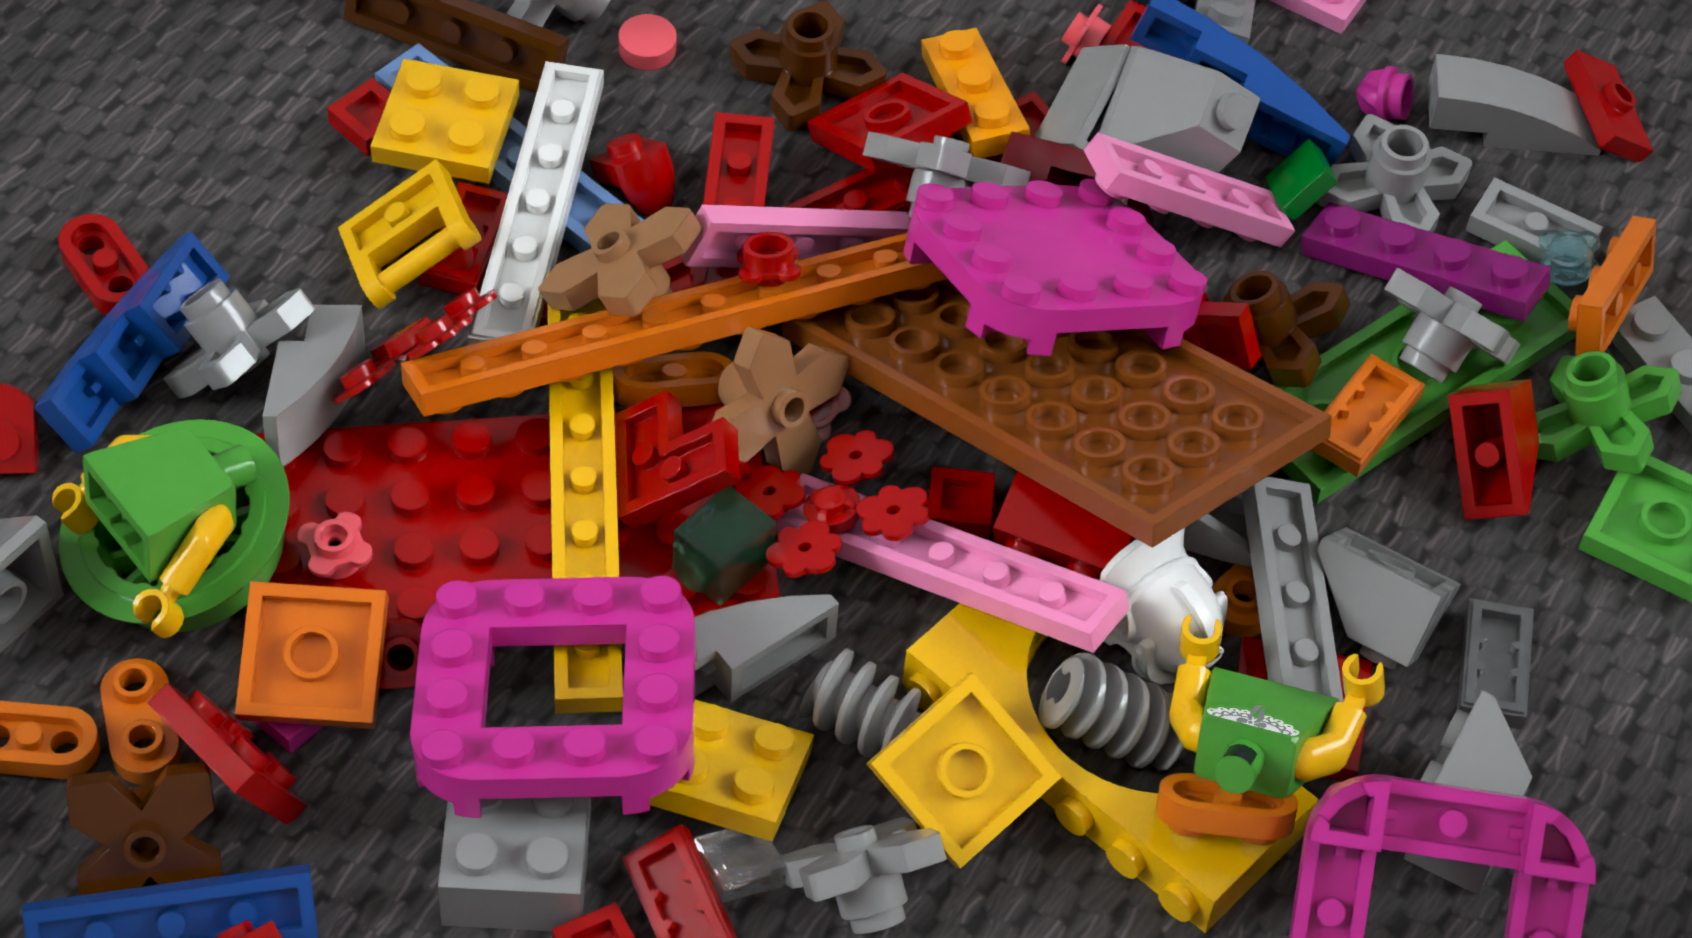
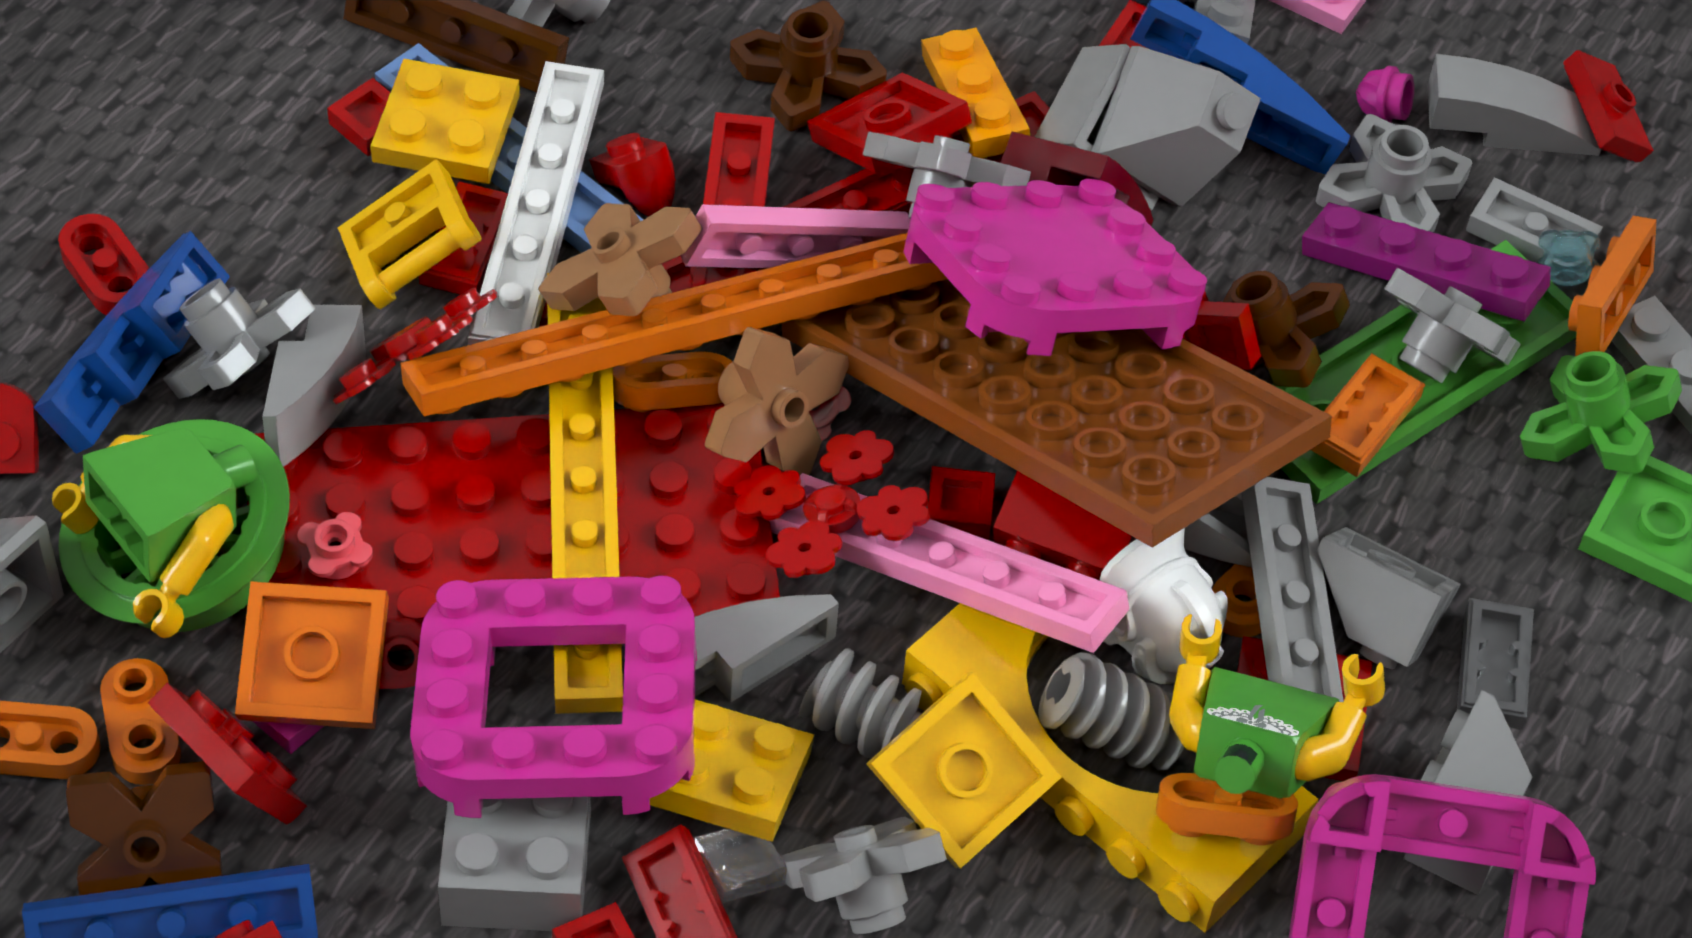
red plate [614,390,741,530] -> none
coral tile [619,14,677,71] -> none
clear green brick [673,486,776,606] -> none
red plate [737,232,802,287] -> none
coral plate [1061,3,1112,65] -> none
bright pink plate [1084,132,1295,248] -> none
green tile [1265,139,1338,221] -> none
red slope [1448,379,1539,520] -> none

